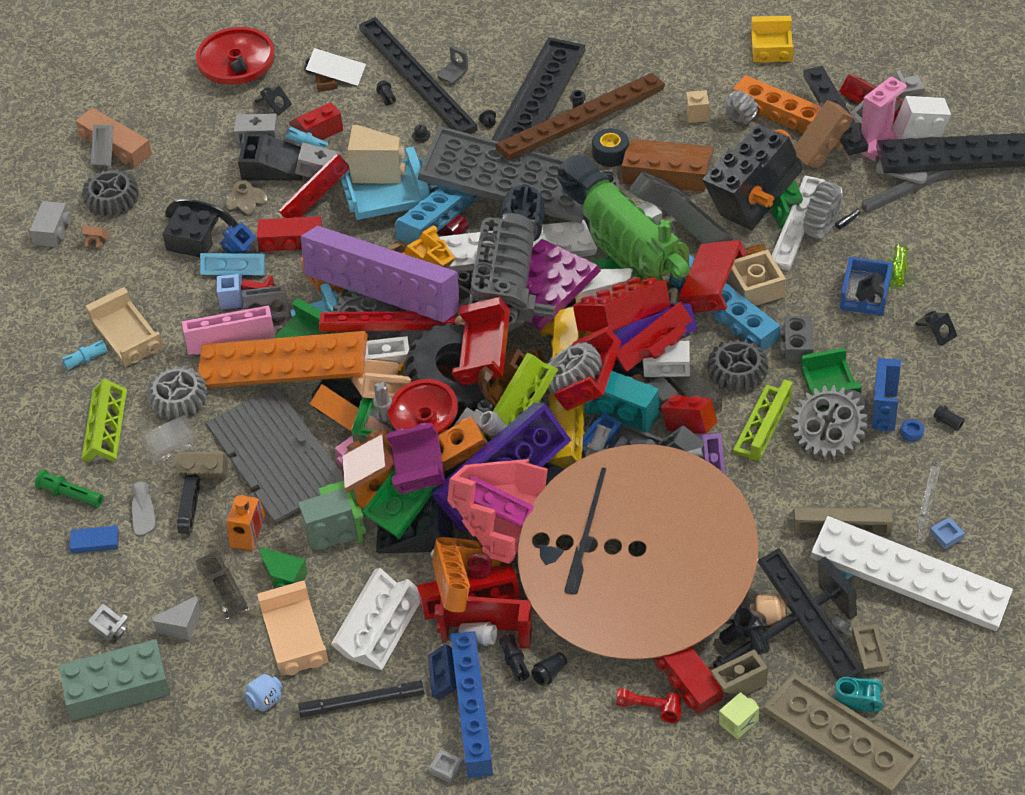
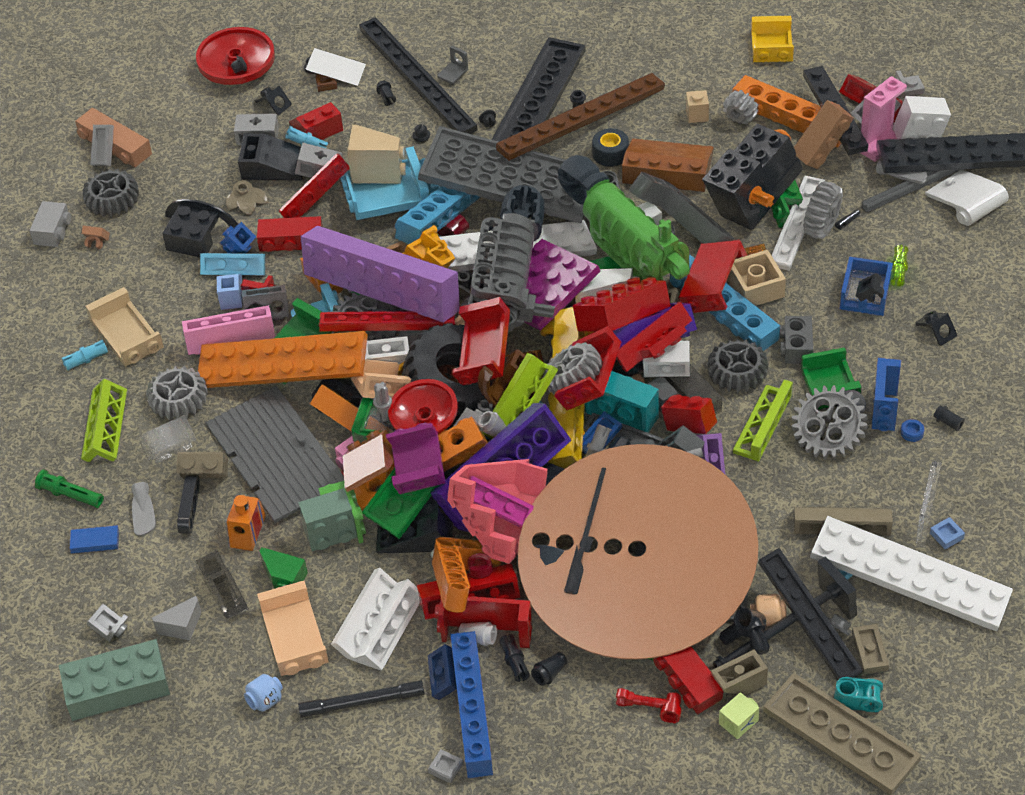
none -> white door [925,170,1009,226]

